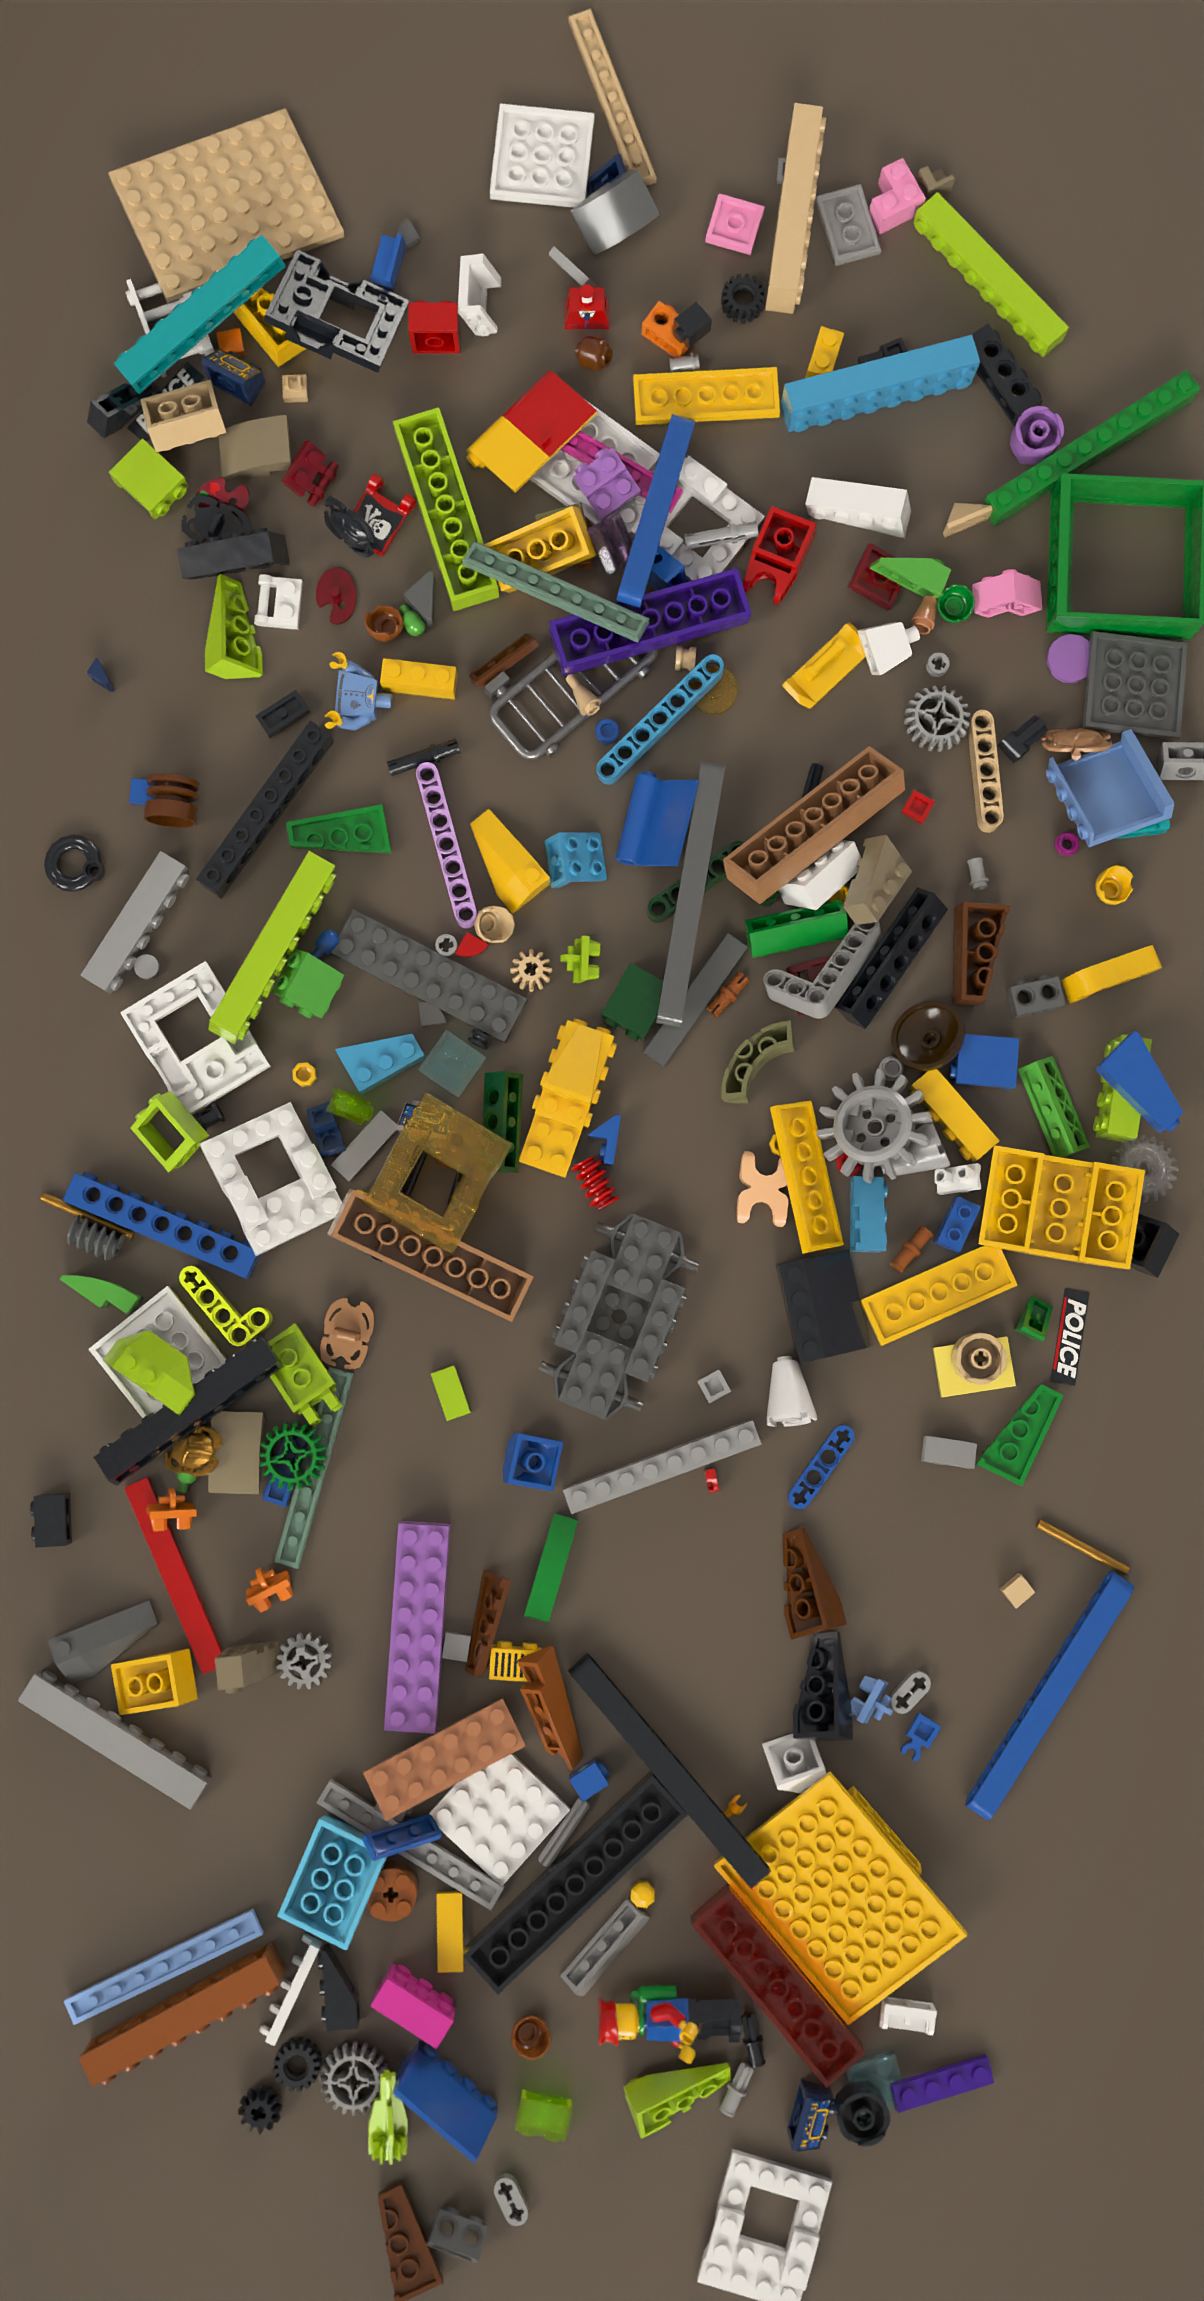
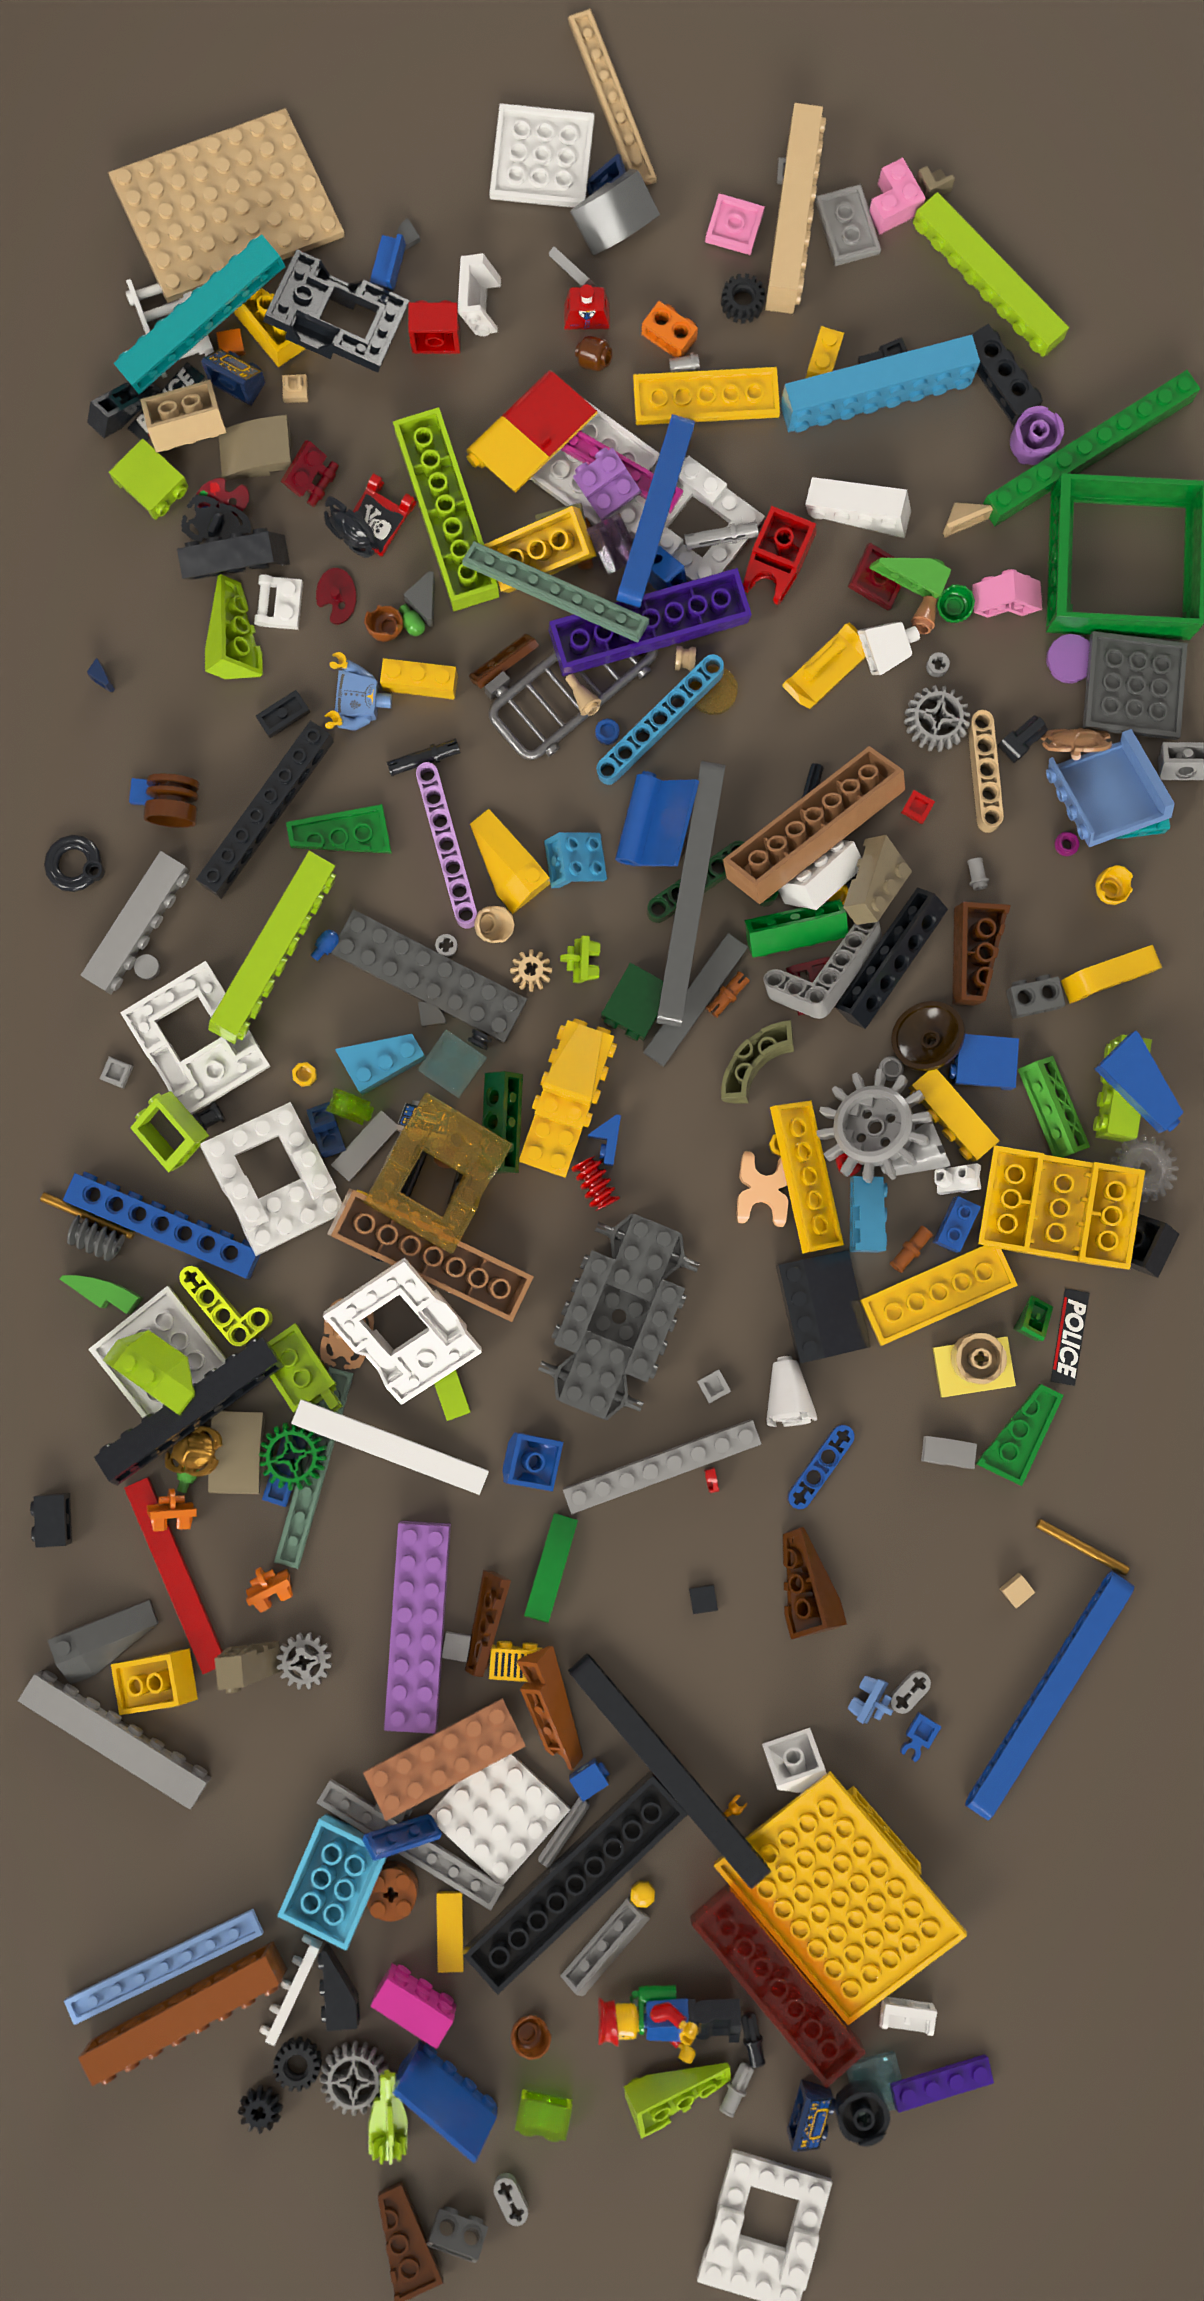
bright green brick [272,949,344,1019] -> none
red tile [455,932,489,958] -> none
black brick [673,301,712,349] -> none
black wedge [793,1632,853,1741] -> none
none -> light grey tile [99,1056,134,1089]
none -> white tile [291,1399,489,1495]
none -> white piece [323,1258,482,1405]
none -> black tile [689,1584,718,1614]

